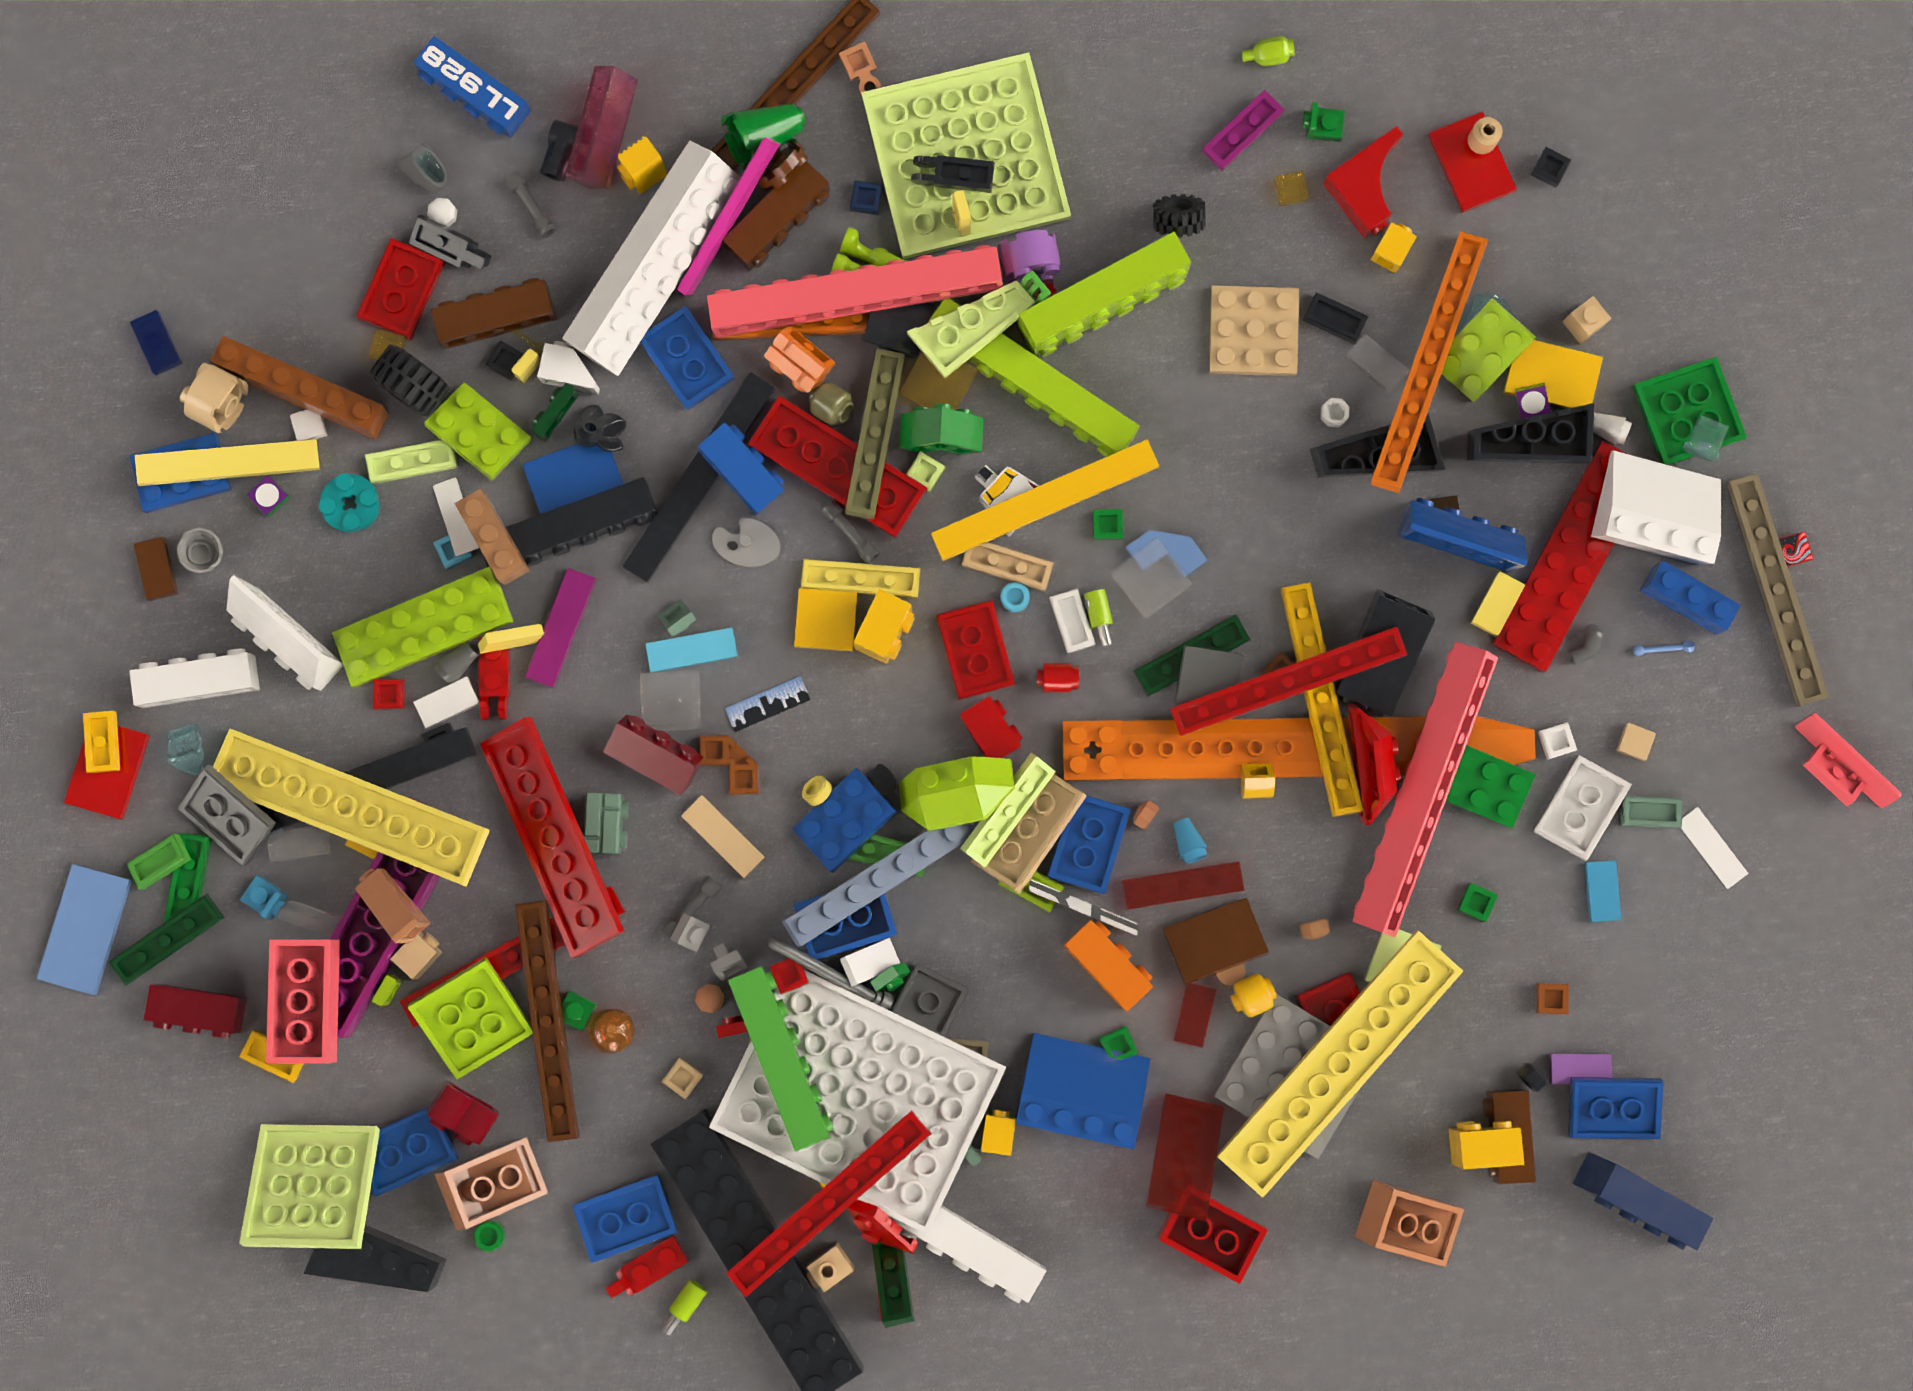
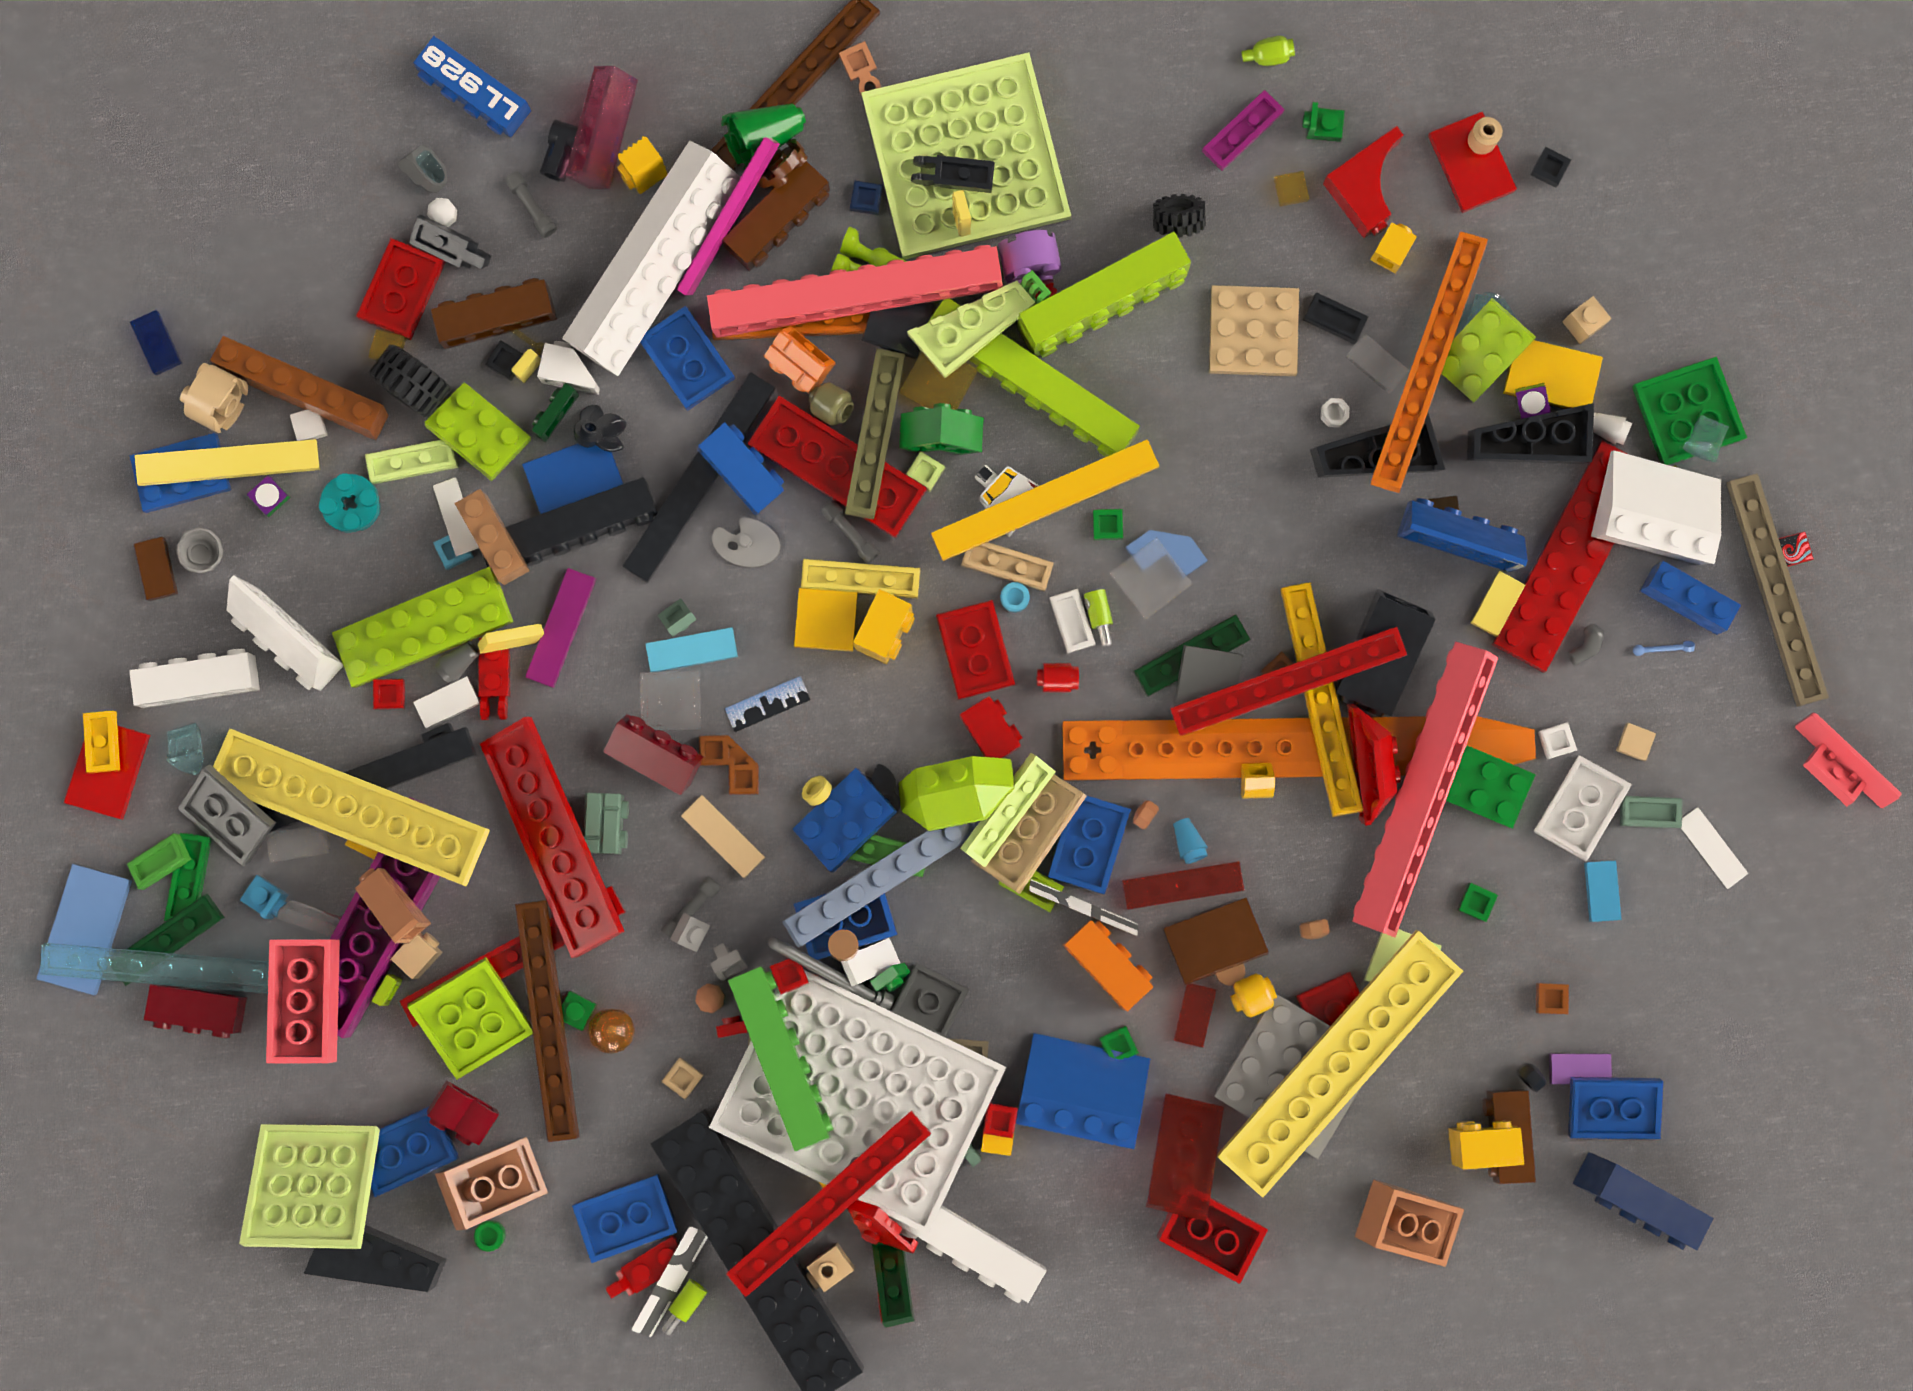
yellow tile [239,1030,304,1083] -> none
none -> clear light blue tile [40,943,269,994]
none -> sticker [632,1227,708,1337]
none -> medium nougat tile [828,929,859,961]
none -> red tile [983,1103,1018,1139]

